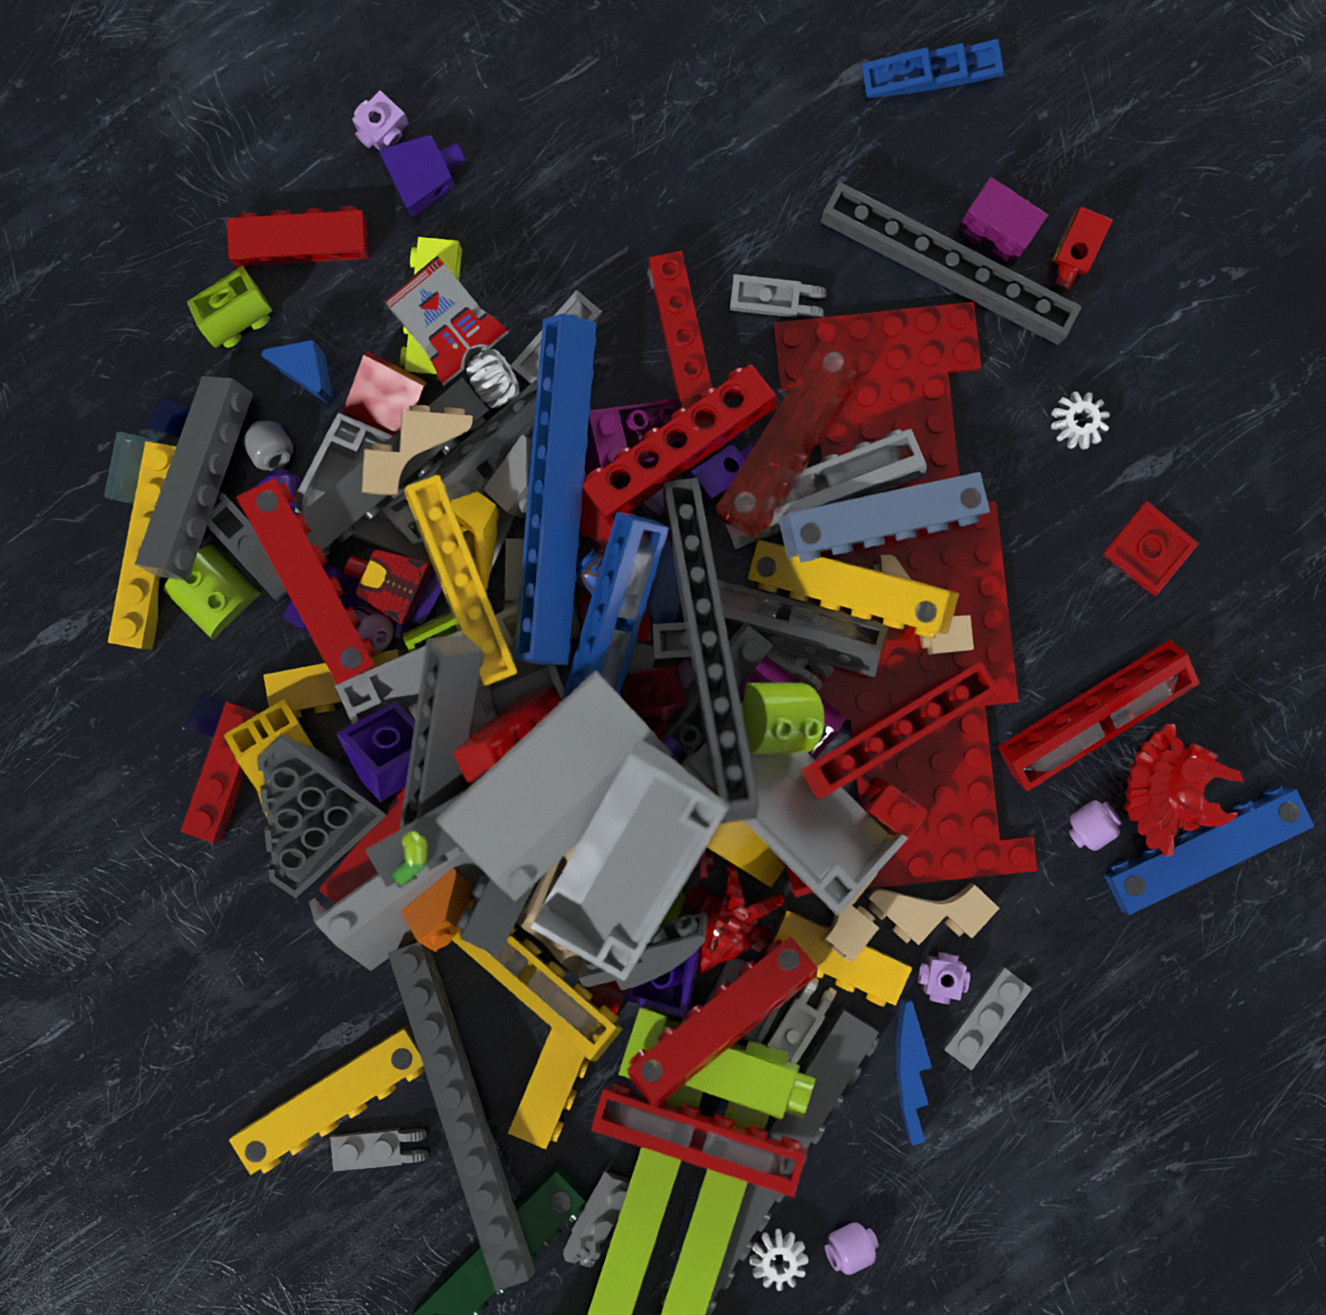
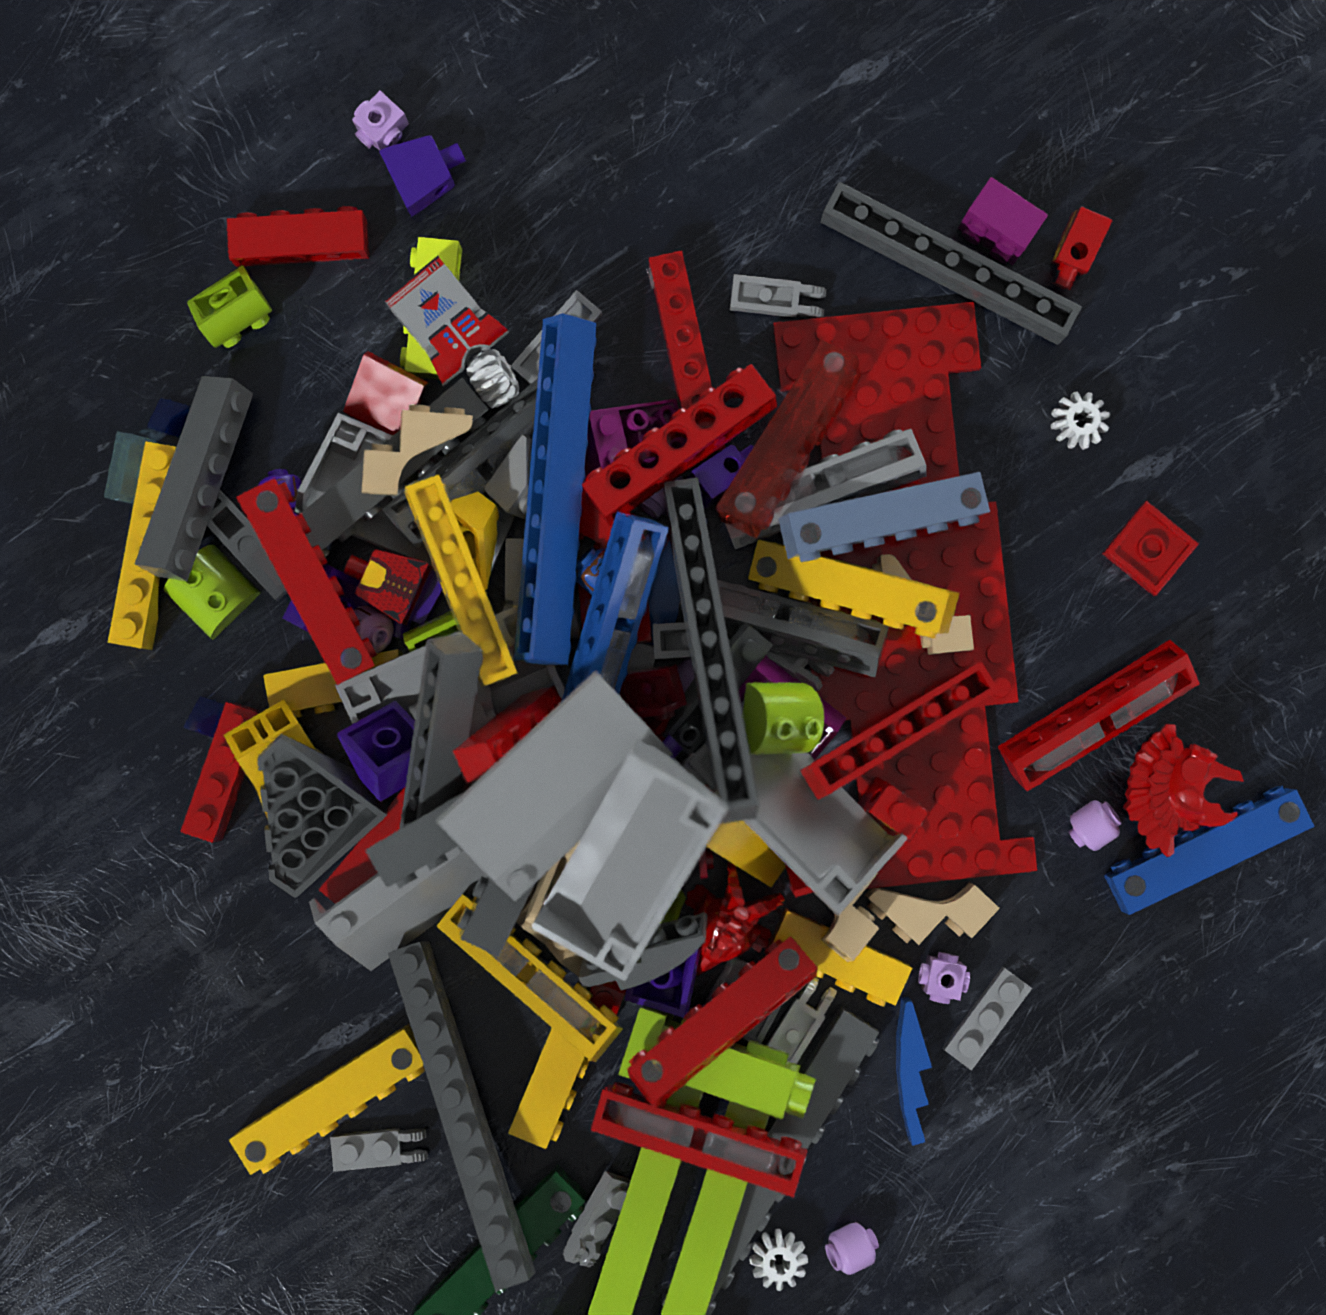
light grey head [243,420,293,471] -> none
blue slope [261,340,334,405] -> none
arm [391,831,428,887] -> none
orange slope [401,868,473,952] -> none
blue slope [862,39,1005,98] -> none

